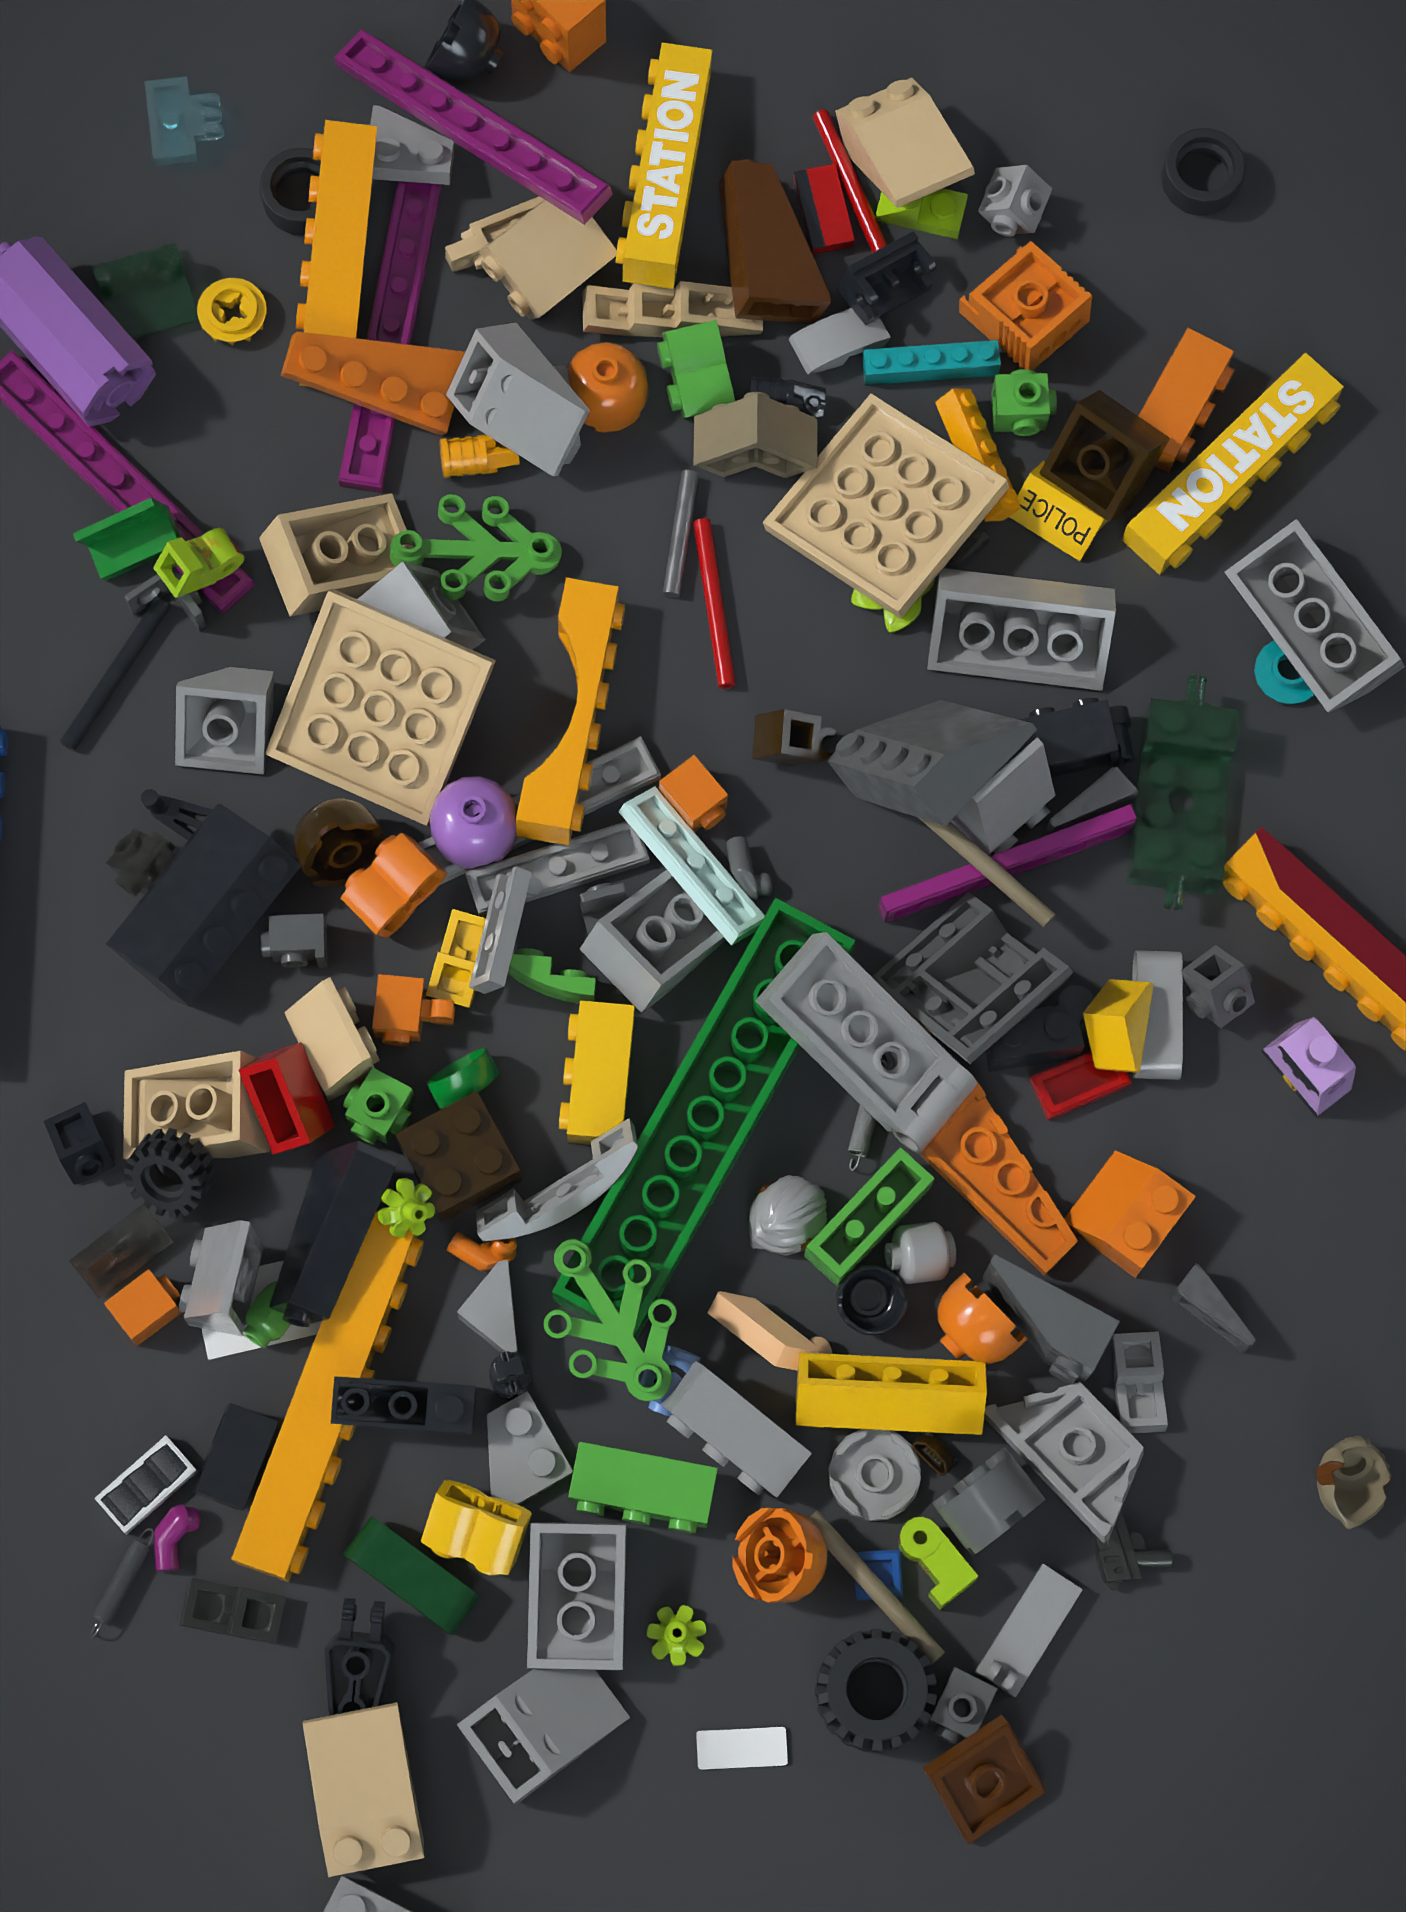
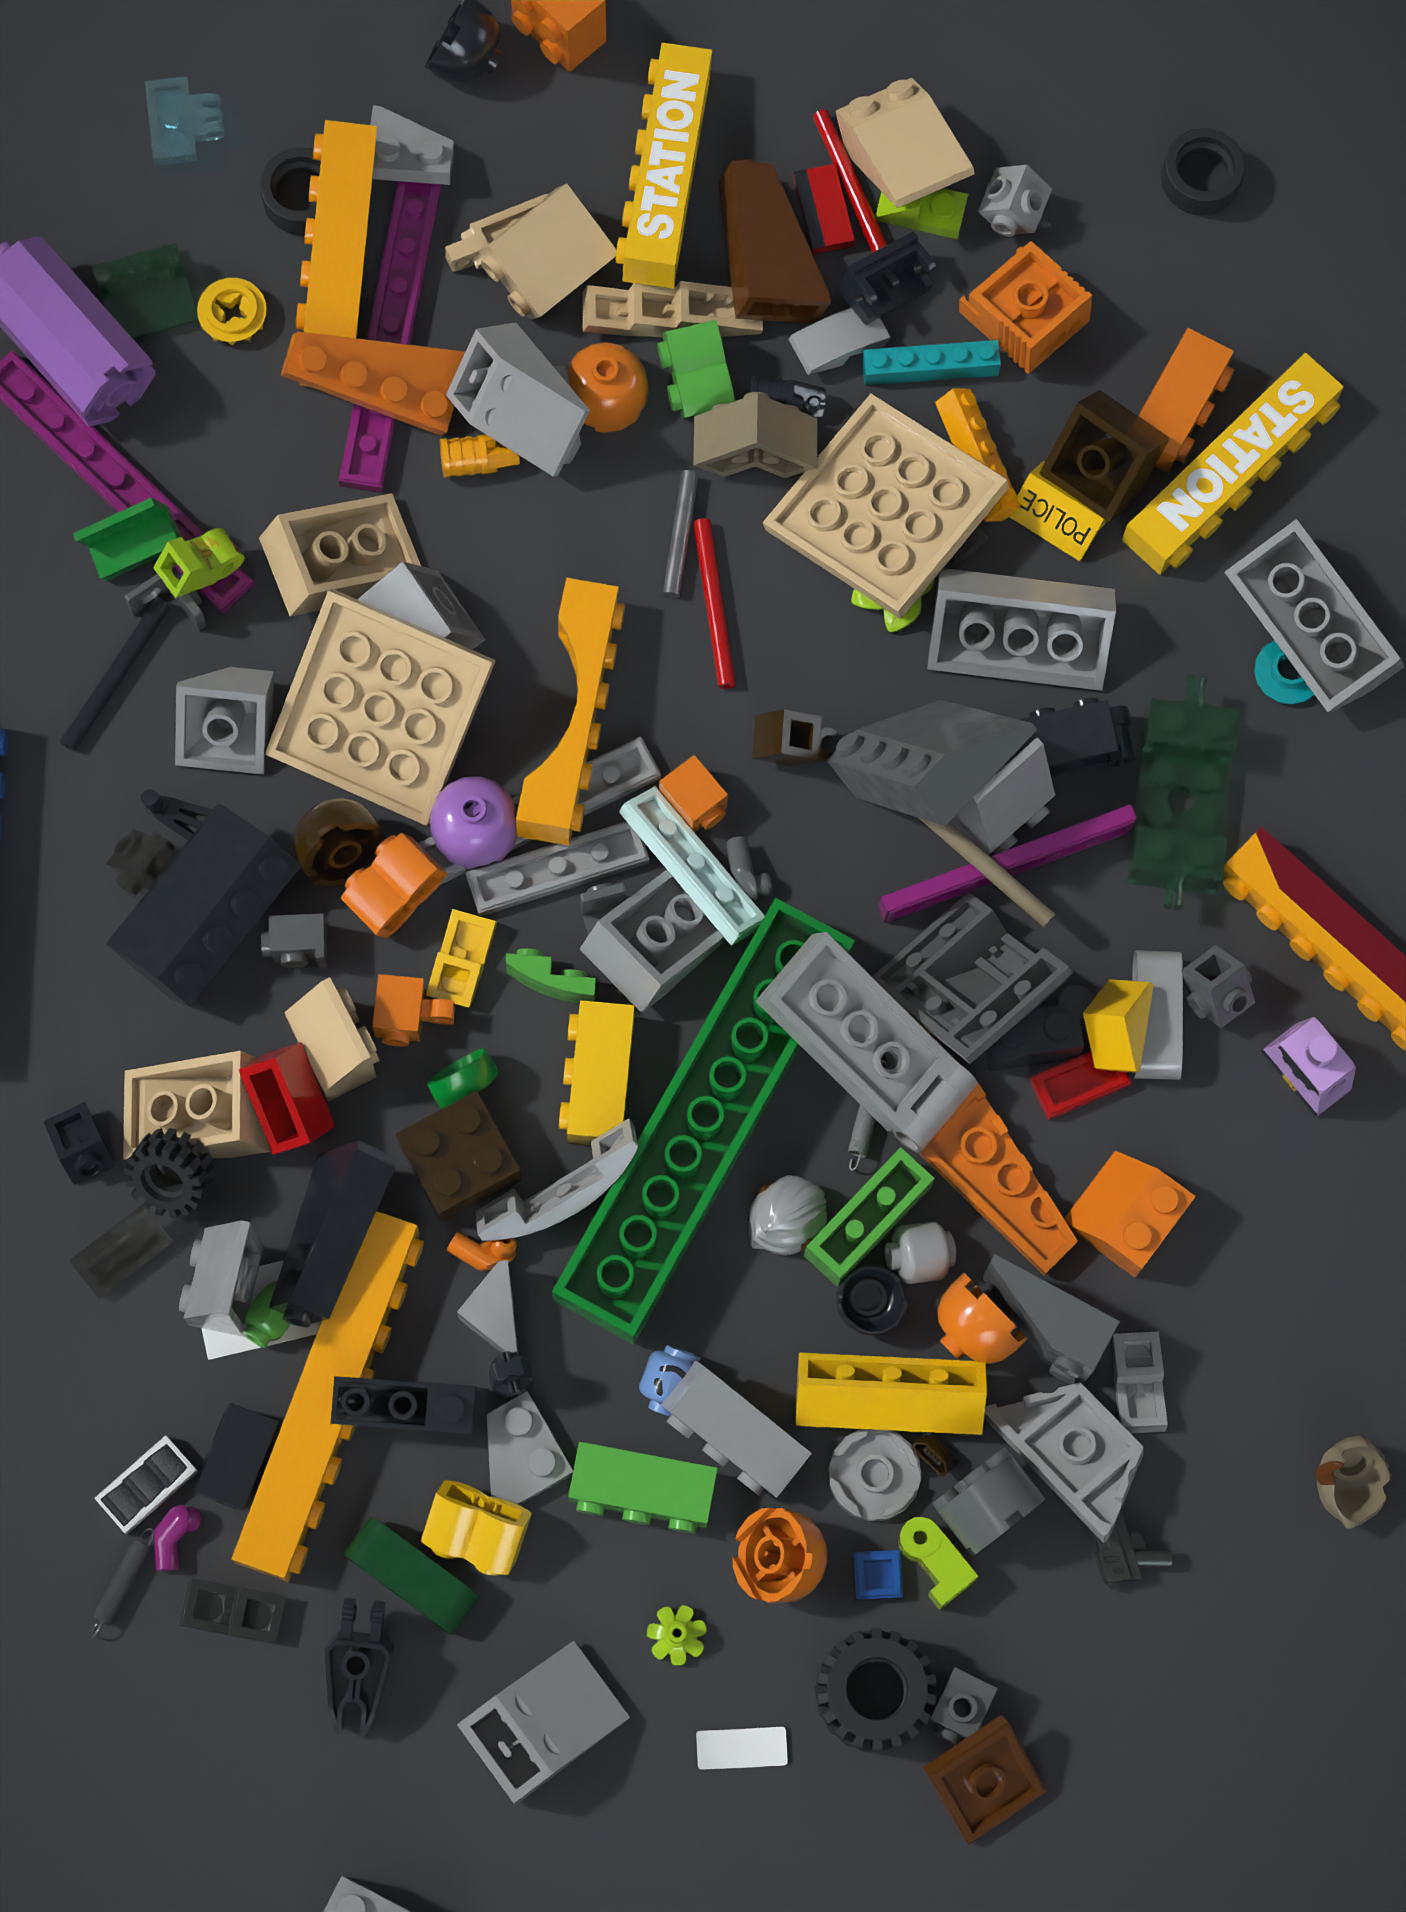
orange brick [104,1269,182,1346] -> none
tan slope [303,1702,424,1877] -> none
magenta tile [334,29,613,225] -> none
bright green brick [343,1067,415,1145] -> none
lime plant [377,1178,435,1238] -> none
bright green plant [389,494,562,601] -> none
light grey hinge [469,866,542,994] -> none
light grey slope [527,1522,627,1670] -> none
bright green plant [544,1239,677,1401] -> none
light nougat piece [707,1291,832,1371] -> none
dark tan bar [809,1510,945,1665] -> none
light grey hinge [974,1564,1083,1698] -> none
bright green brick [991,369,1057,436] -> none
flat silver slope [1045,767,1138,836] -> none
flat silver slope [1170,1263,1256,1353] -> none

